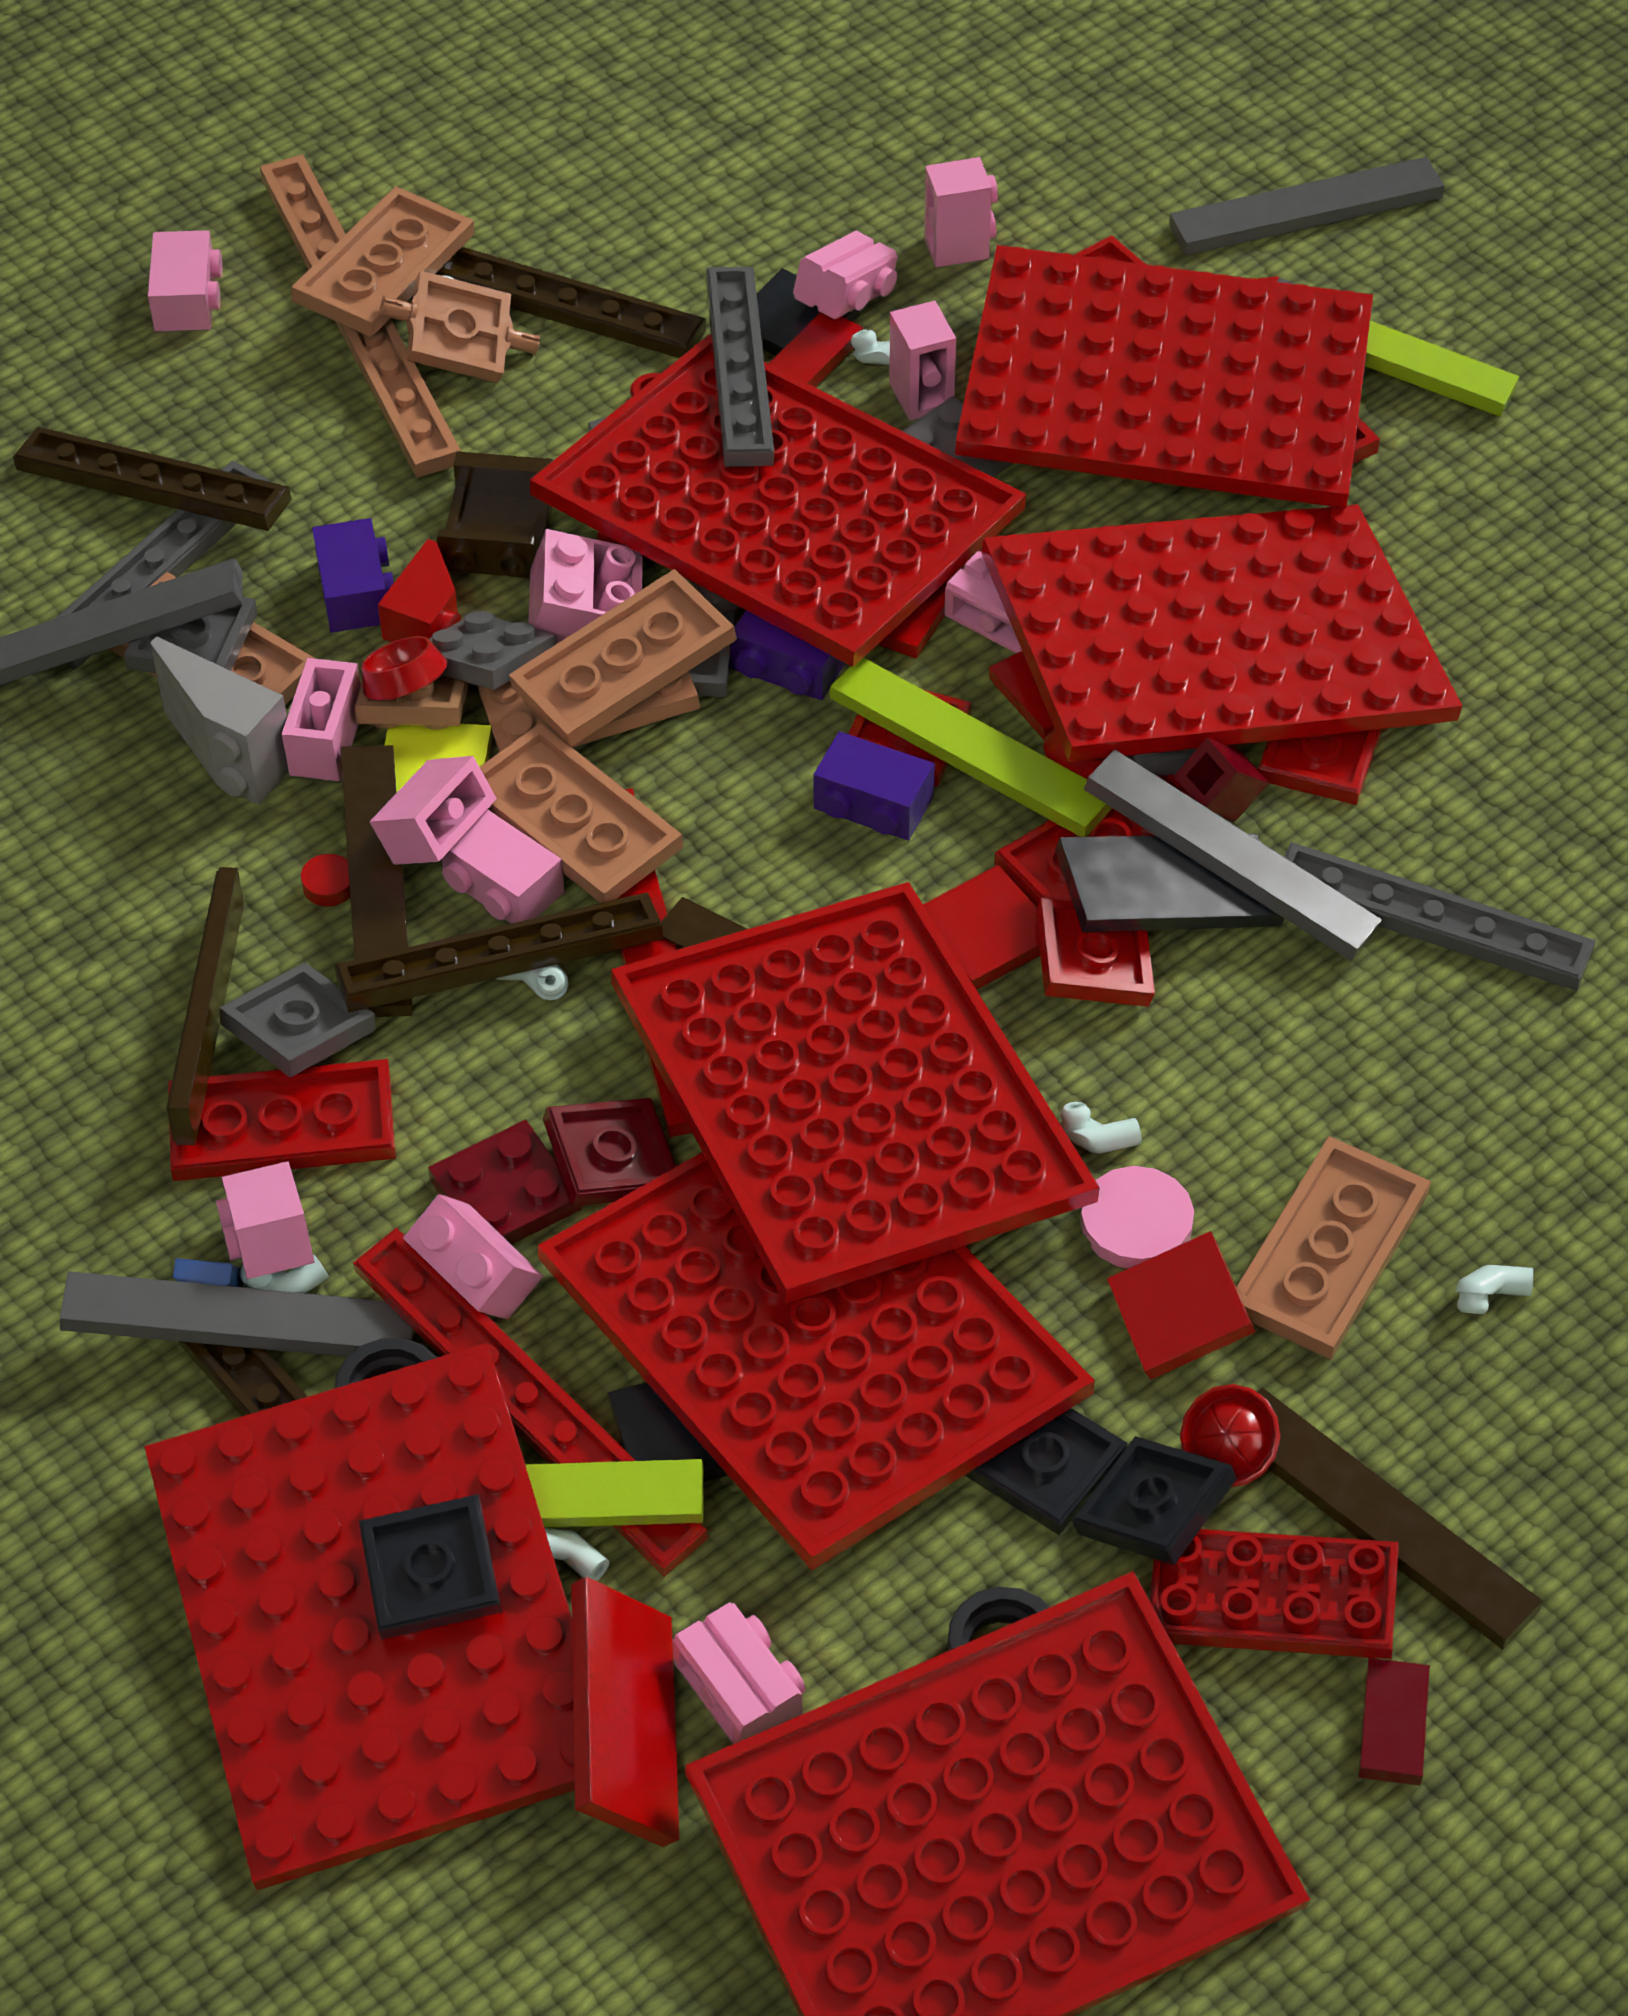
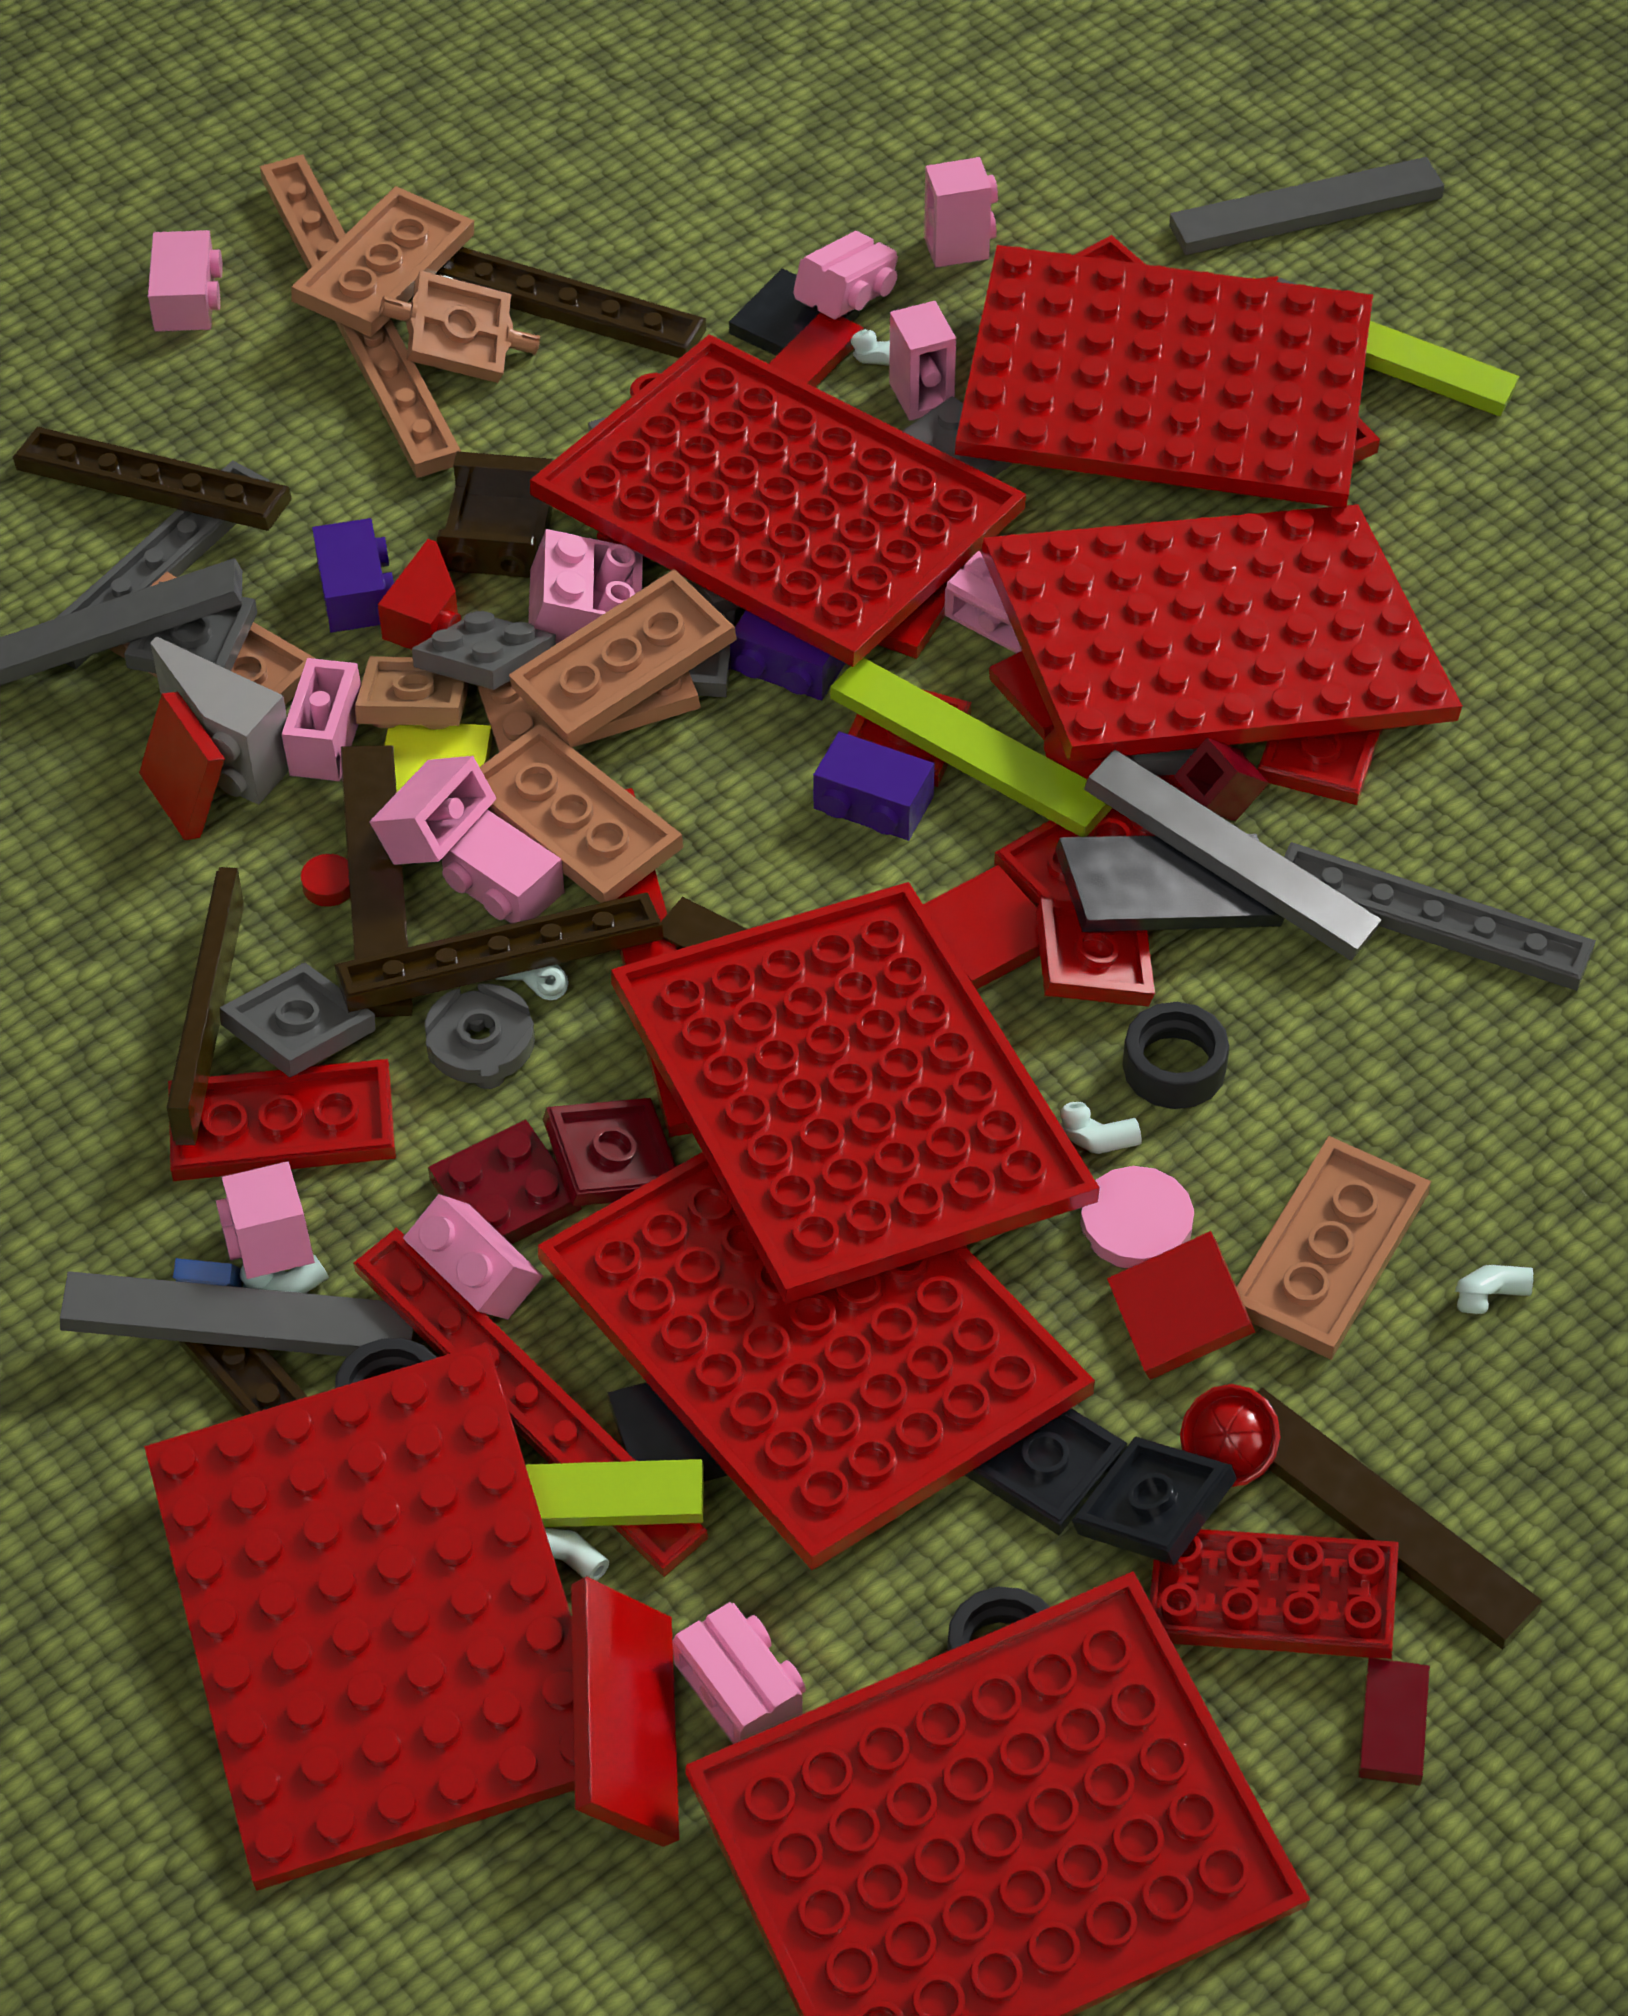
black tile [359,1494,502,1640] -> none
red hat [361,636,448,701] -> none
dark grey tile [706,267,774,466] -> none
none -> red tile [139,691,225,840]
none -> dark grey plate [425,984,535,1089]
none -> black tyre [1122,1002,1230,1109]

